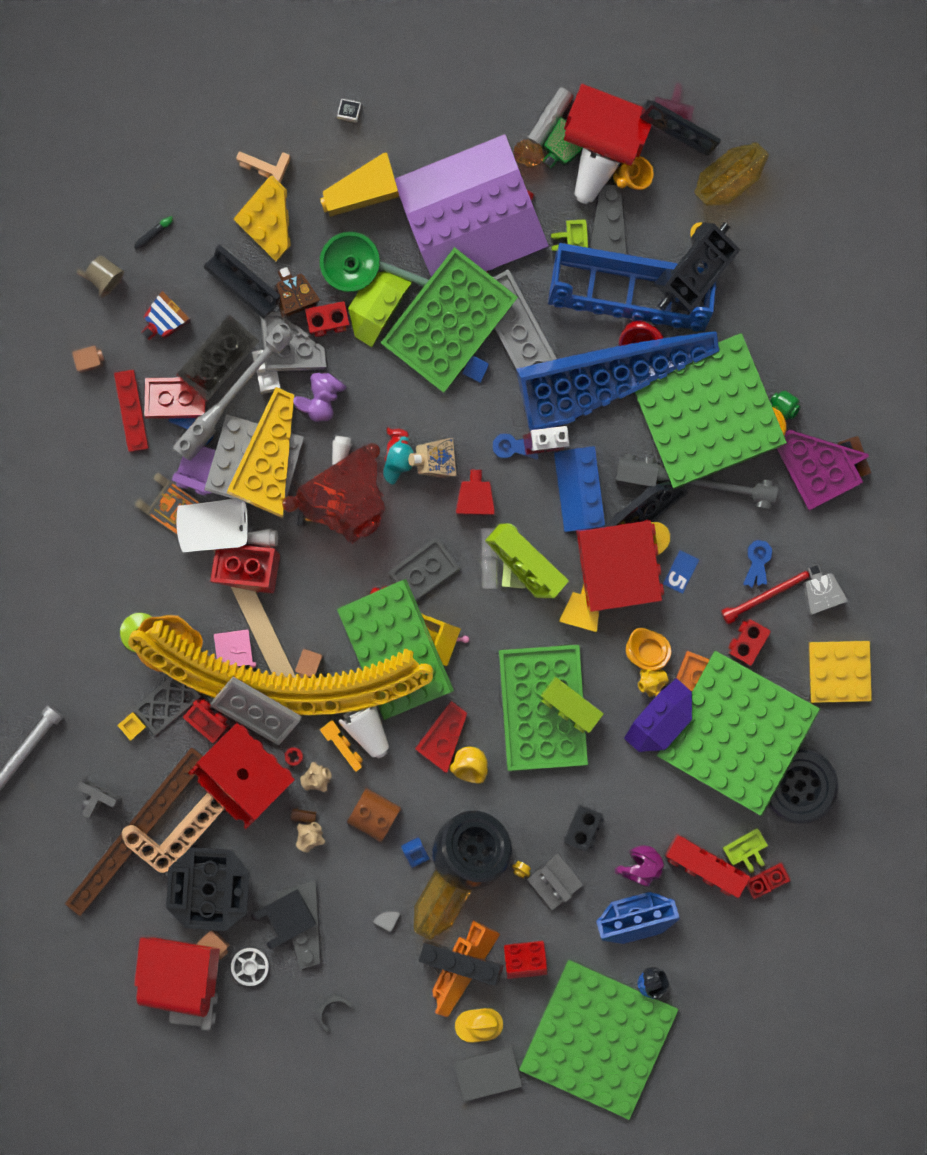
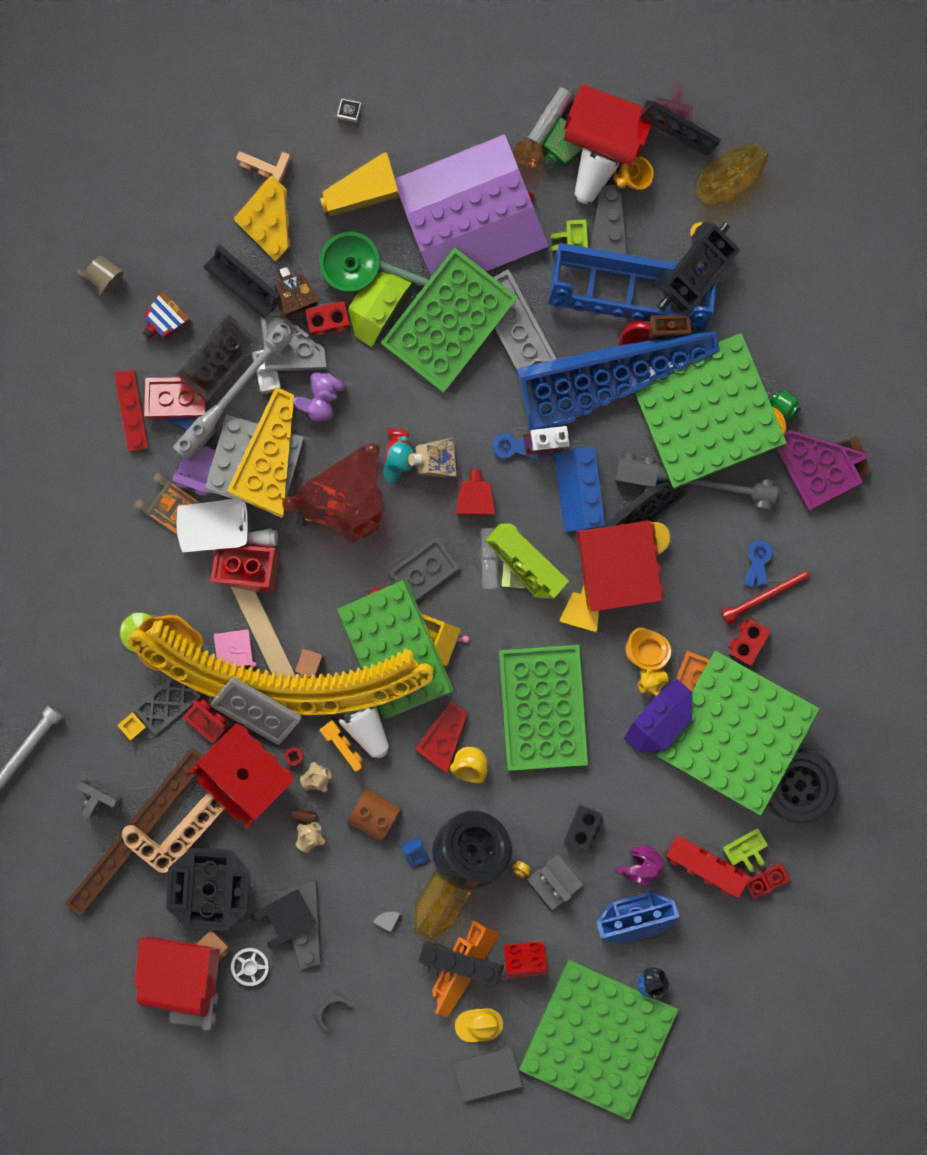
nougat brick [72,345,105,373] -> none
black piece [134,216,173,249] -> none
white cone [332,436,352,466] -> none
blue slope [462,356,489,383] -> none
lime wedge [540,677,604,733] -> none
blue sticker [663,550,699,594] -> none
light grey torso [803,564,847,614] -> none
yellow plate [809,641,871,703] -> none
none -> reddish brown slope [649,315,692,339]

